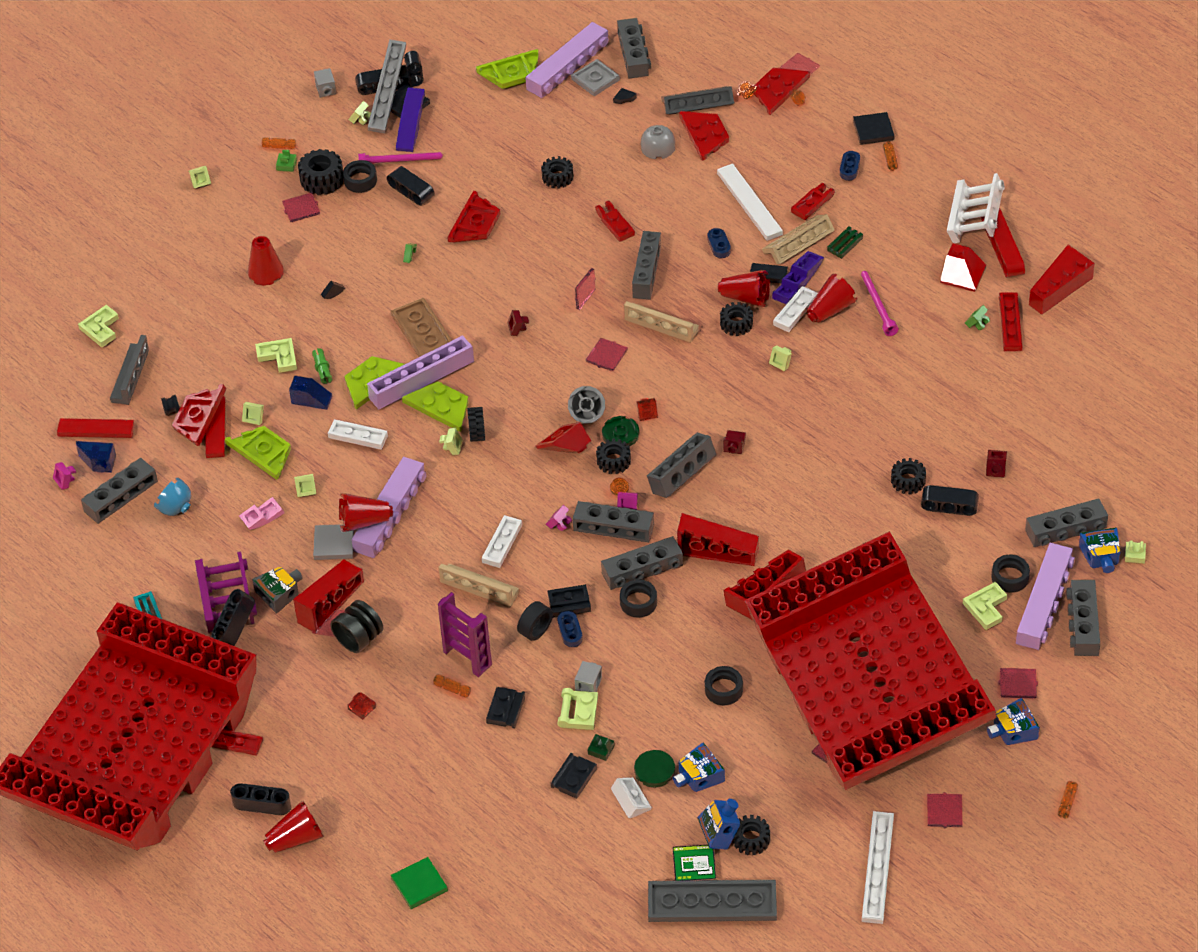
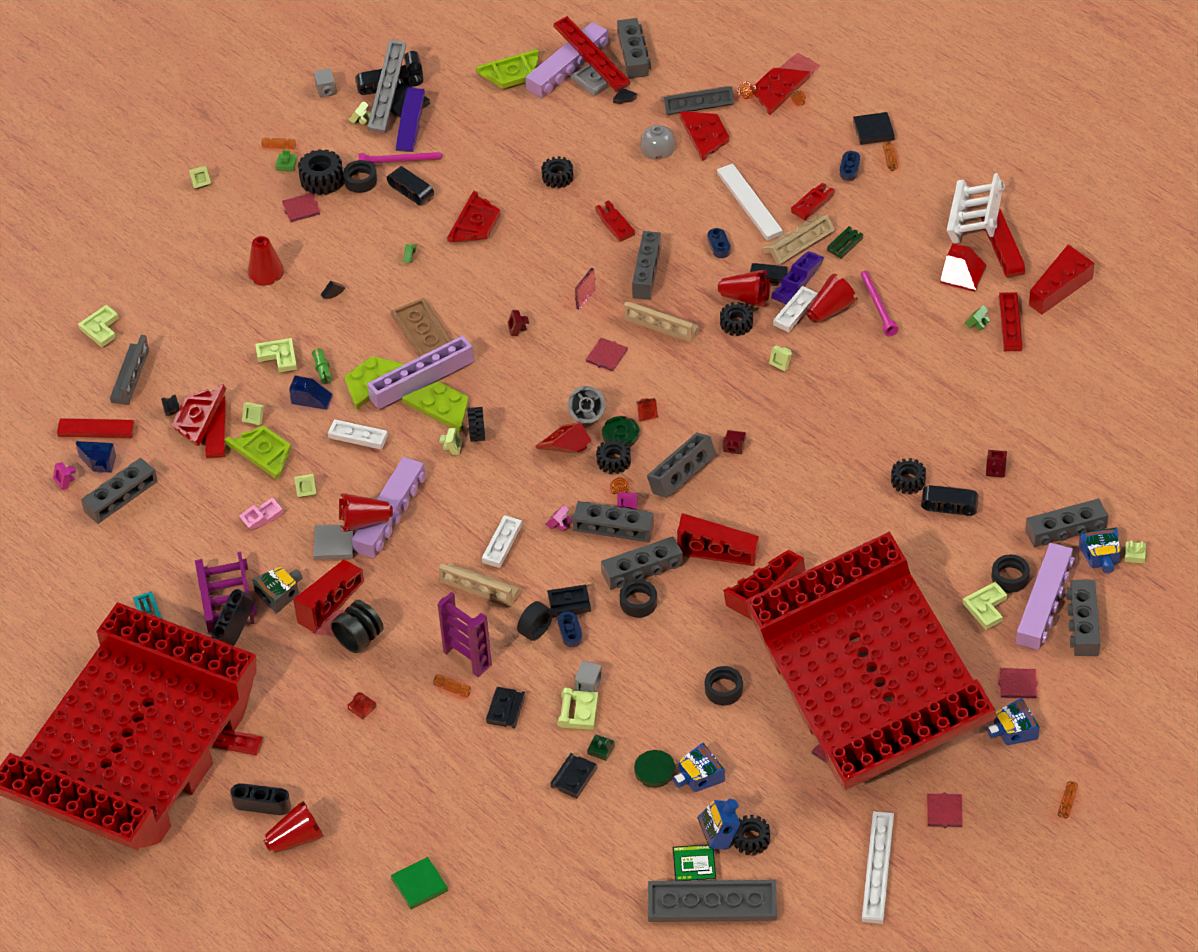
dark azure cylinder [154,477,191,516] -> none
white slope [611,777,652,818] -> none
none -> red tile [553,16,631,93]

